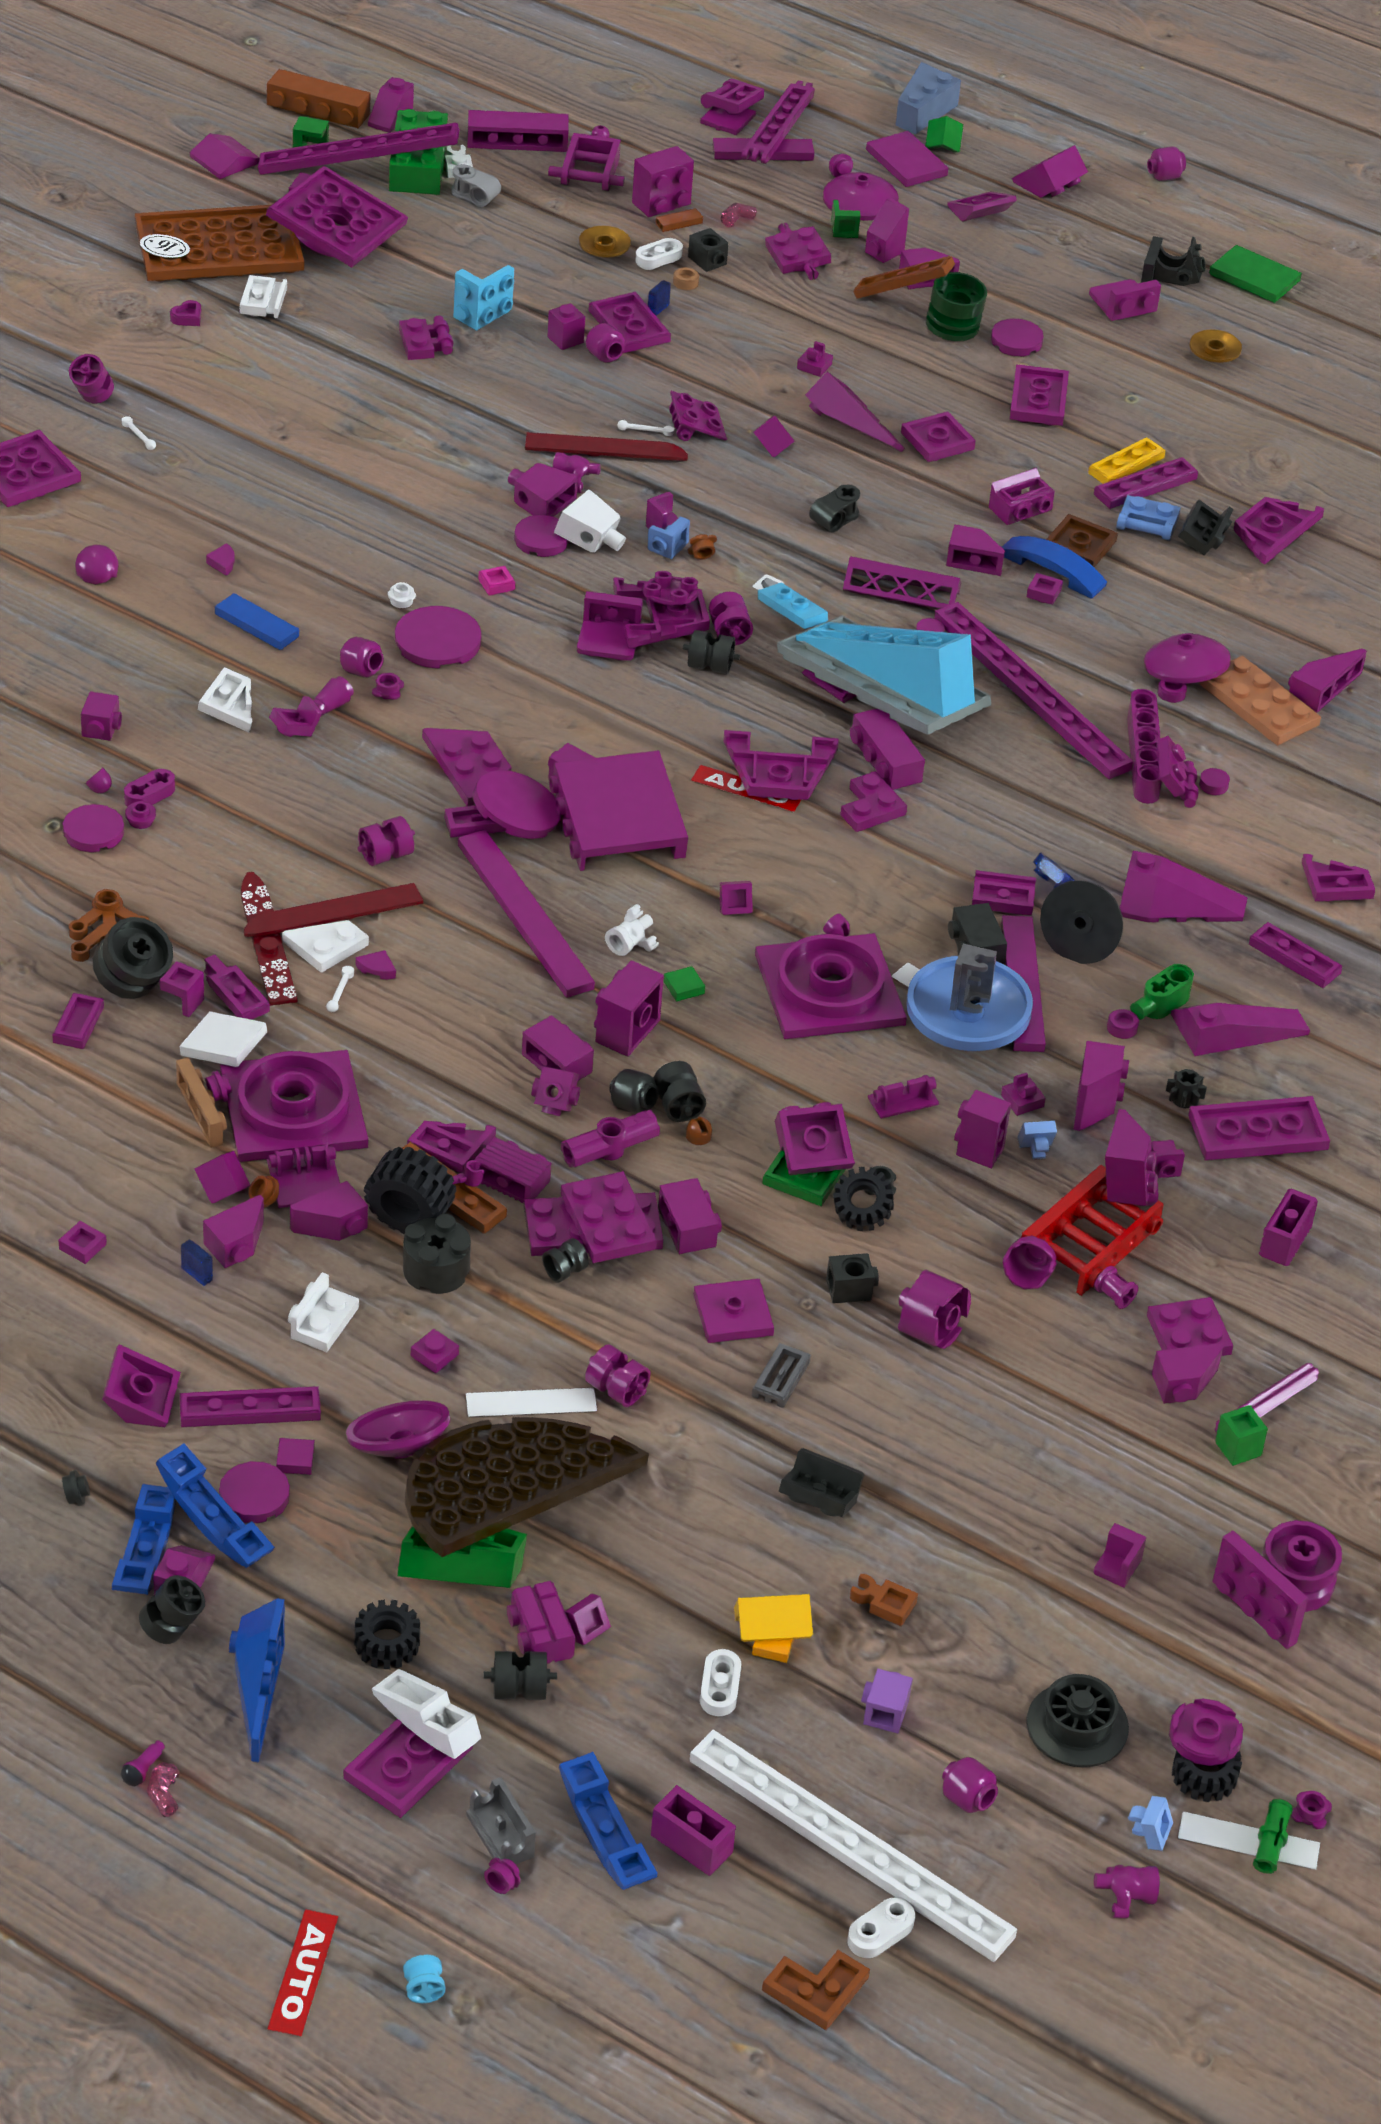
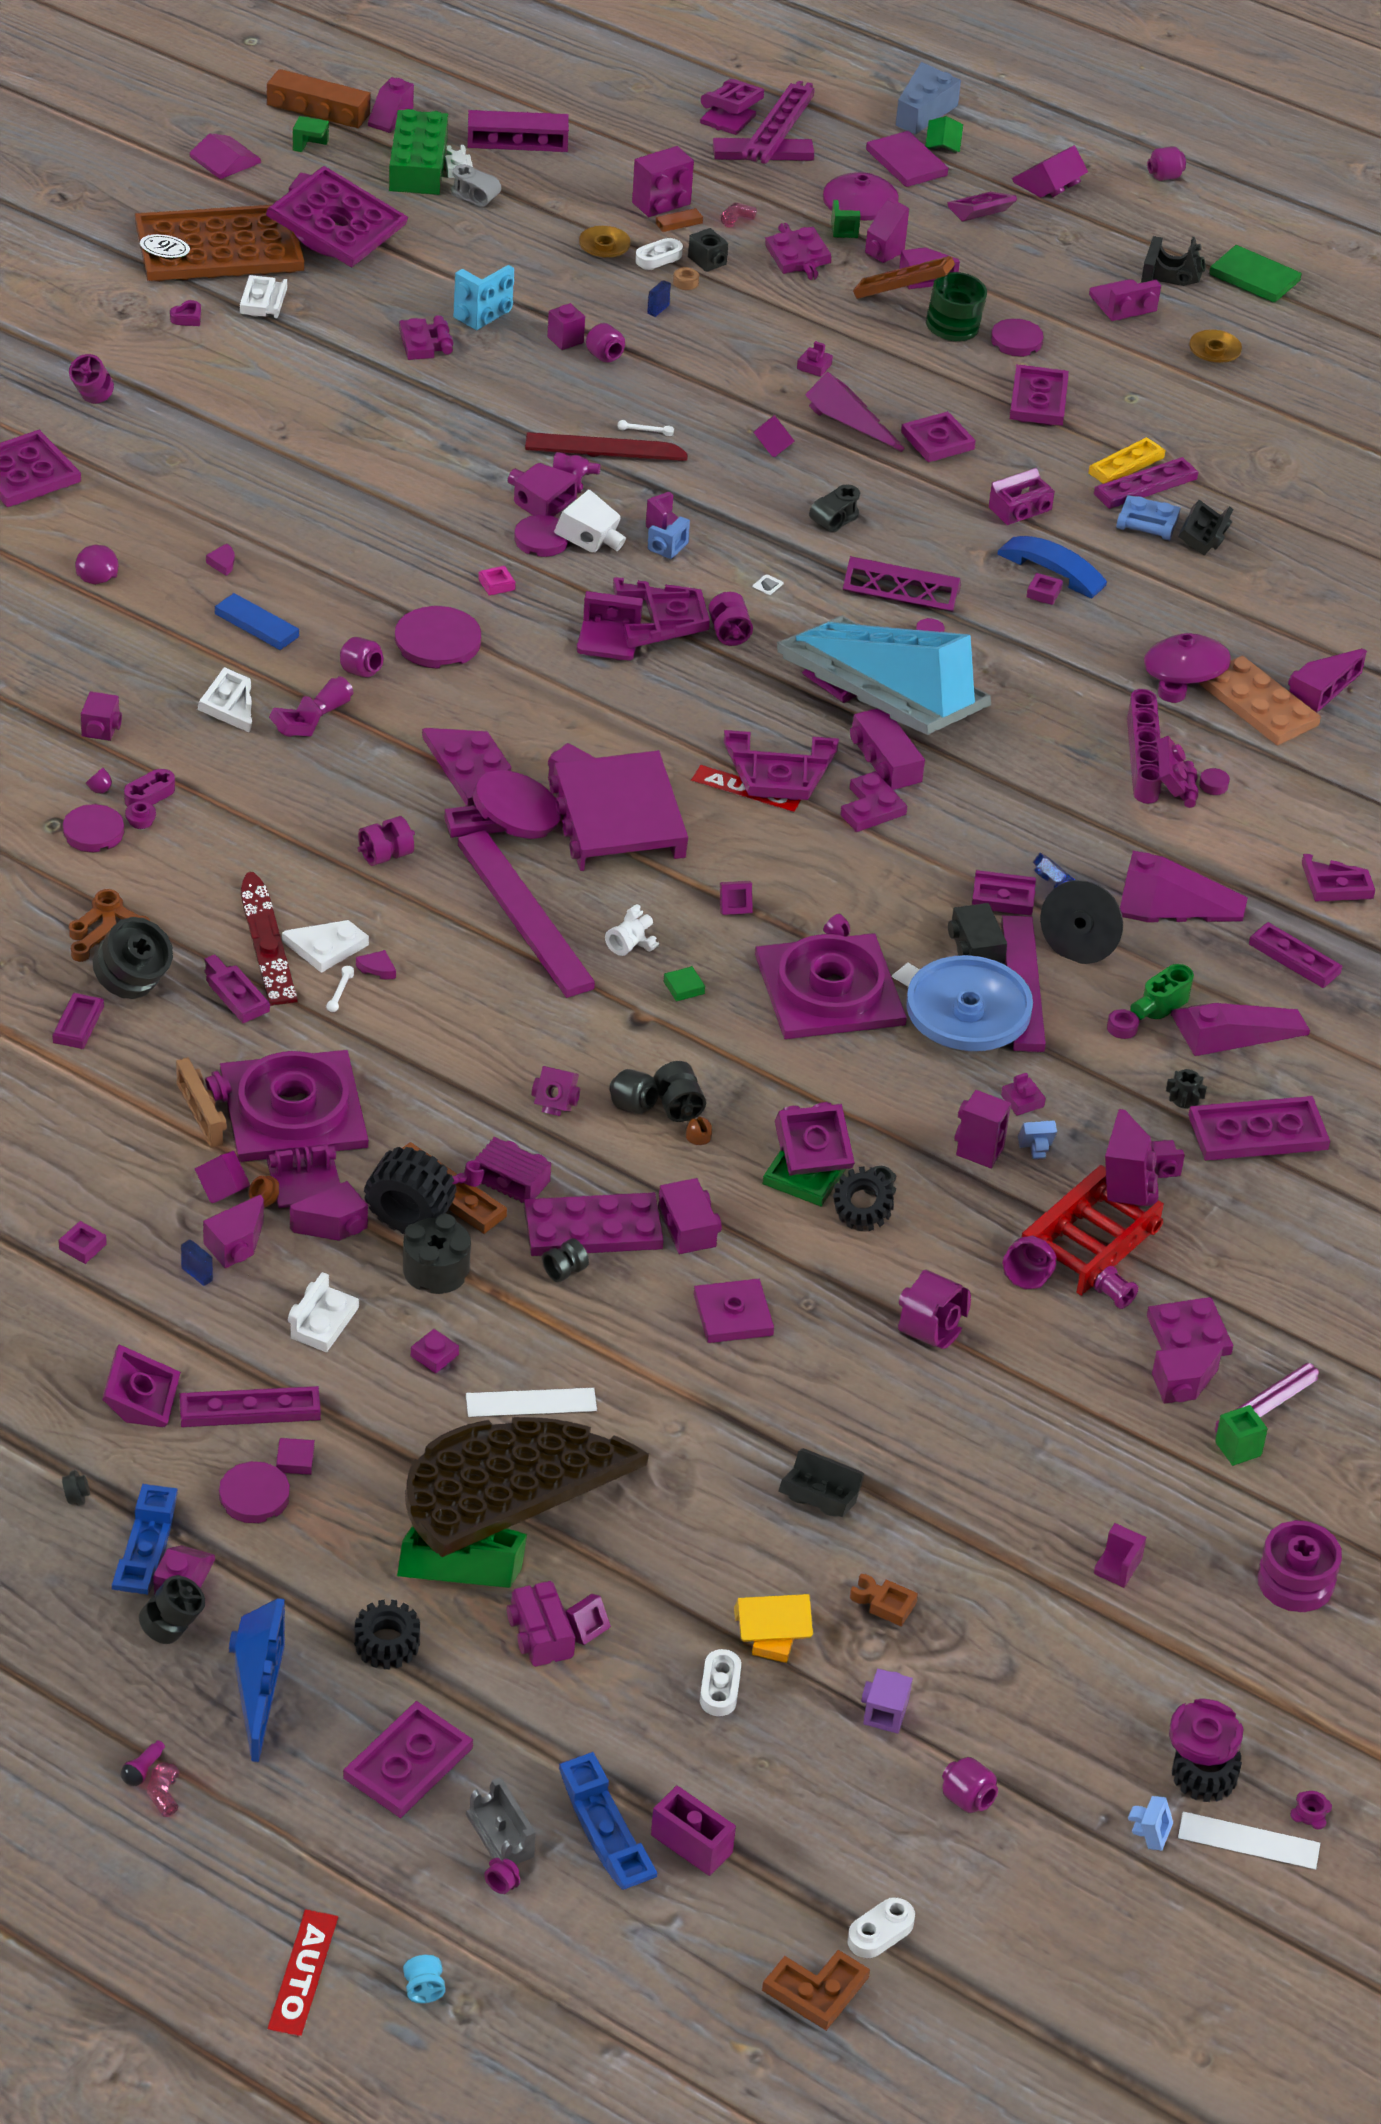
white hinge [122,417,156,450] -> none
blue slope [156,1443,275,1568] -> none
magenta panel [160,961,204,1017] -> none
white tile [179,1011,267,1067] -> none
dark red piece [244,883,424,937] -> none
magenta tile [258,123,459,175] -> none
magenta dish [346,1400,451,1459] -> none
magenta plate [372,673,404,700] -> none
white slope [372,1669,482,1759] -> none
white plate [388,582,416,608] -> none
magenta wing [407,1121,496,1173] -> none
pearl dark grey wheel [484,1651,557,1700] -> none
magenta brick [522,1015,594,1081] -> none
magenta piece [548,125,625,191] -> none
magenta piece [561,1110,660,1168] -> none
magenta plate [561,1171,657,1263] -> none
magenta wheel [585,1344,651,1407] -> none
magenta tile [588,292,671,353] -> none
magenta brick [594,960,664,1057] -> none
magenta dish [642,571,699,605] -> none
magenta hinge [669,390,727,441] -> none
pearl dark grey wheel [683,630,740,674] -> none
dark orange plate [687,534,717,560] -> none
white plate [690,1730,1017,1962] -> none
flat silver tile [752,1343,811,1408] -> none
medium azure plate [758,583,828,629] -> none
pearl dark grey brick [826,1253,879,1304] -> none
magenta plate [829,153,853,177] -> none
magenta hinge [868,1075,939,1119] -> none
magenta plate [934,602,1133,780] -> none
magenta slope [946,524,1005,576] -> none
flat silver hinge [950,943,997,1013] -> none
pearl dark grey piece [1027,1674,1129,1767] -> none
reddish brown plate [1046,514,1118,567] -> none
magenta slope [1073,1041,1129,1131] -> none
magenta piece [1094,1864,1160,1919] -> none
magenta plate [1212,1530,1308,1649] -> none
magenta wing [1233,497,1324,564] -> none
green pin [1253,1799,1293,1874] -> none
magenta brick [1259,1188,1318,1266] -> none

